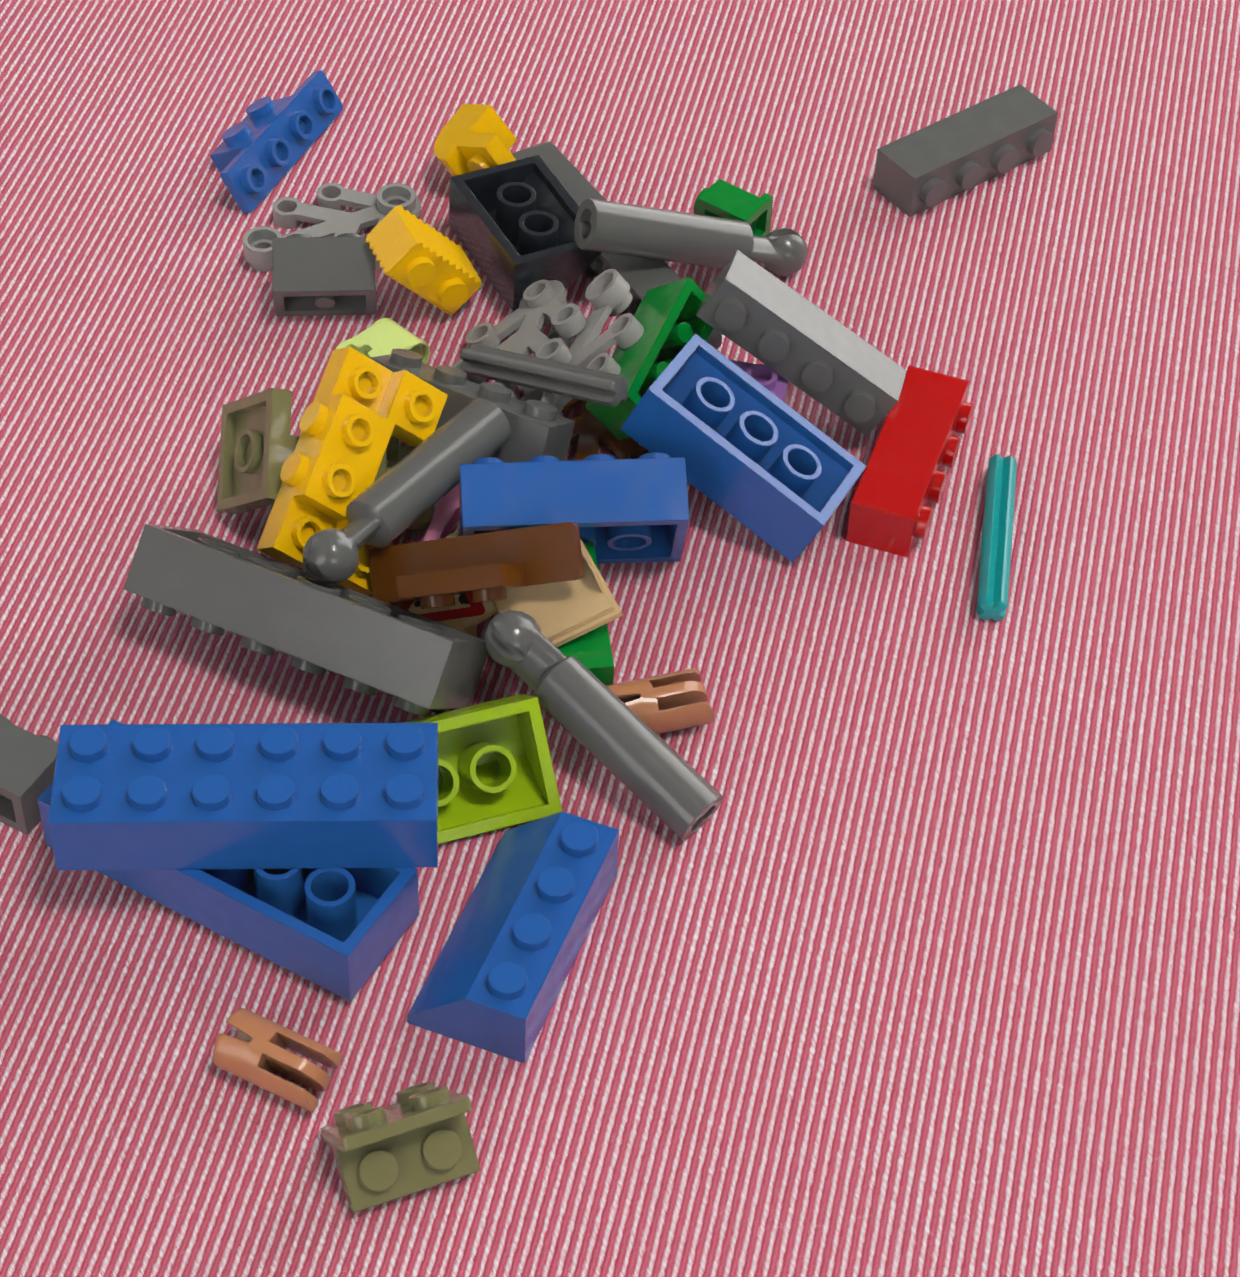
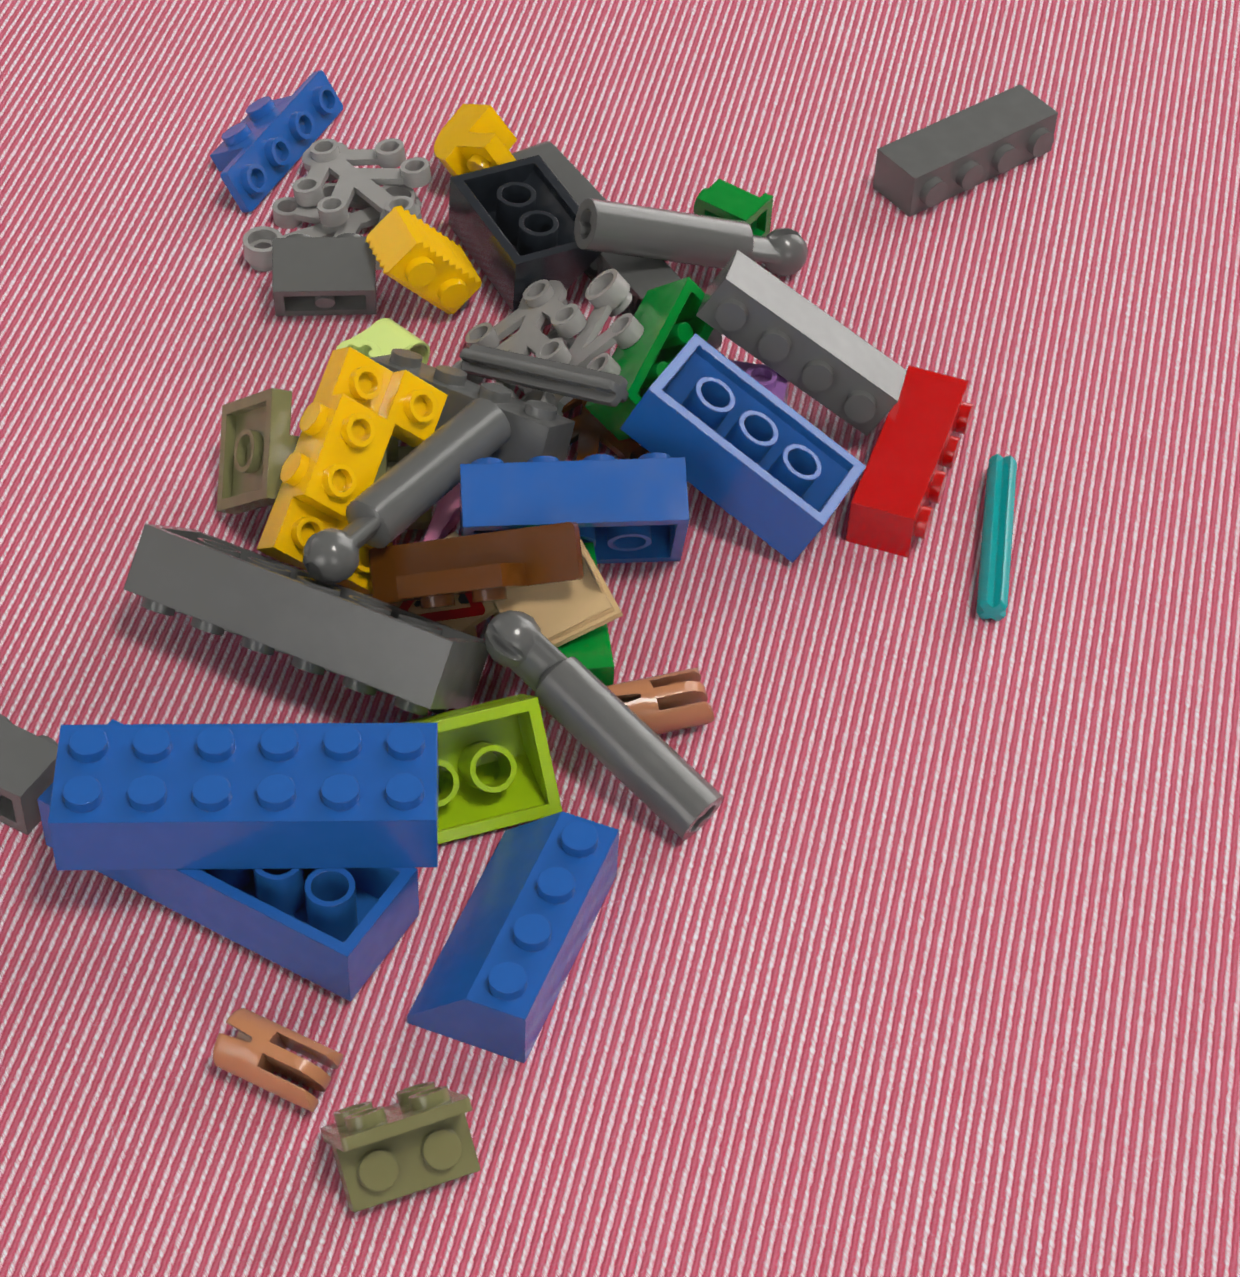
none -> light grey plant [292,138,432,227]

